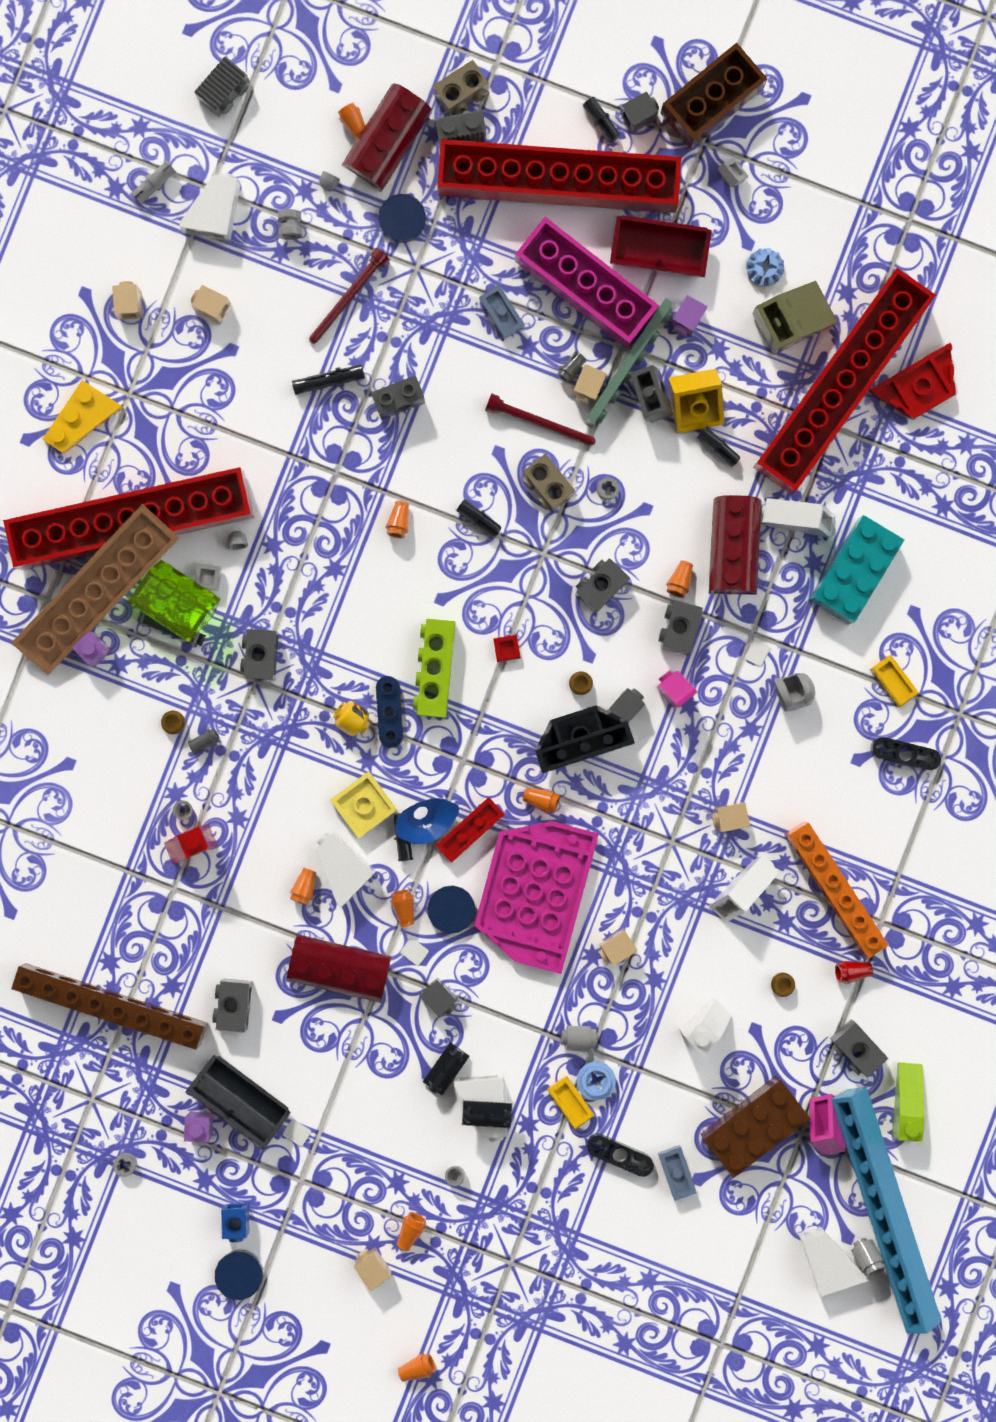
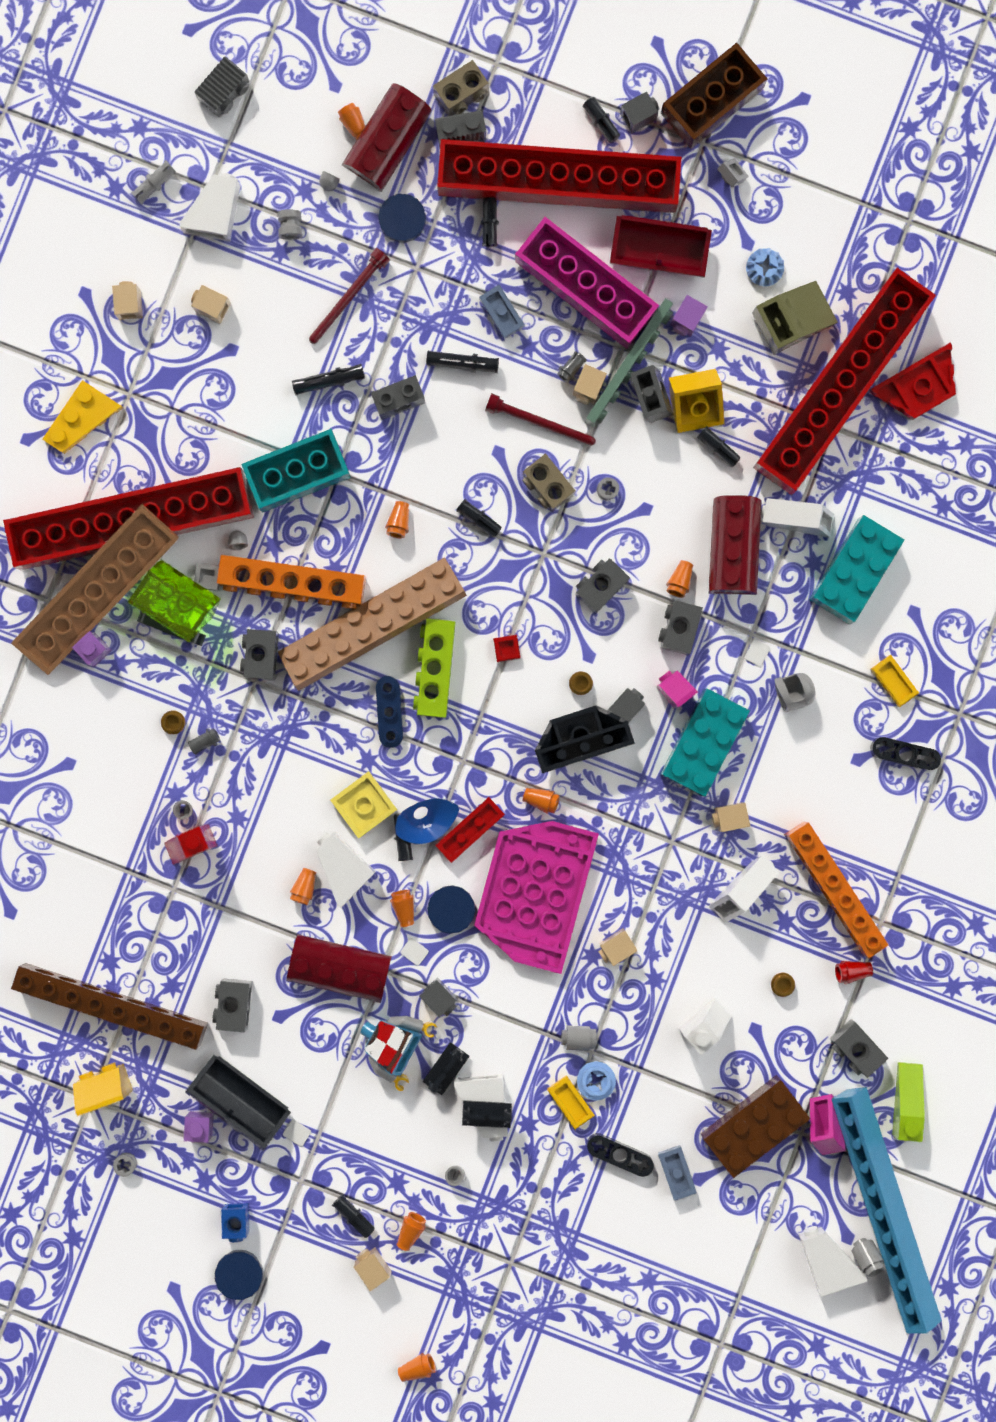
yellow head [333,701,370,736] -> none
none -> yellow slope [73,1062,133,1116]
none -> orange brick [217,555,366,609]
none -> teal brick [241,429,351,513]
none -> medium nougat plate [278,557,467,691]
none -> black axle [332,1194,375,1238]
none -> torso [360,1016,438,1091]
none -> black pin [426,350,499,373]
none -> black axle [480,197,499,247]
none -> teal brick [660,688,750,797]

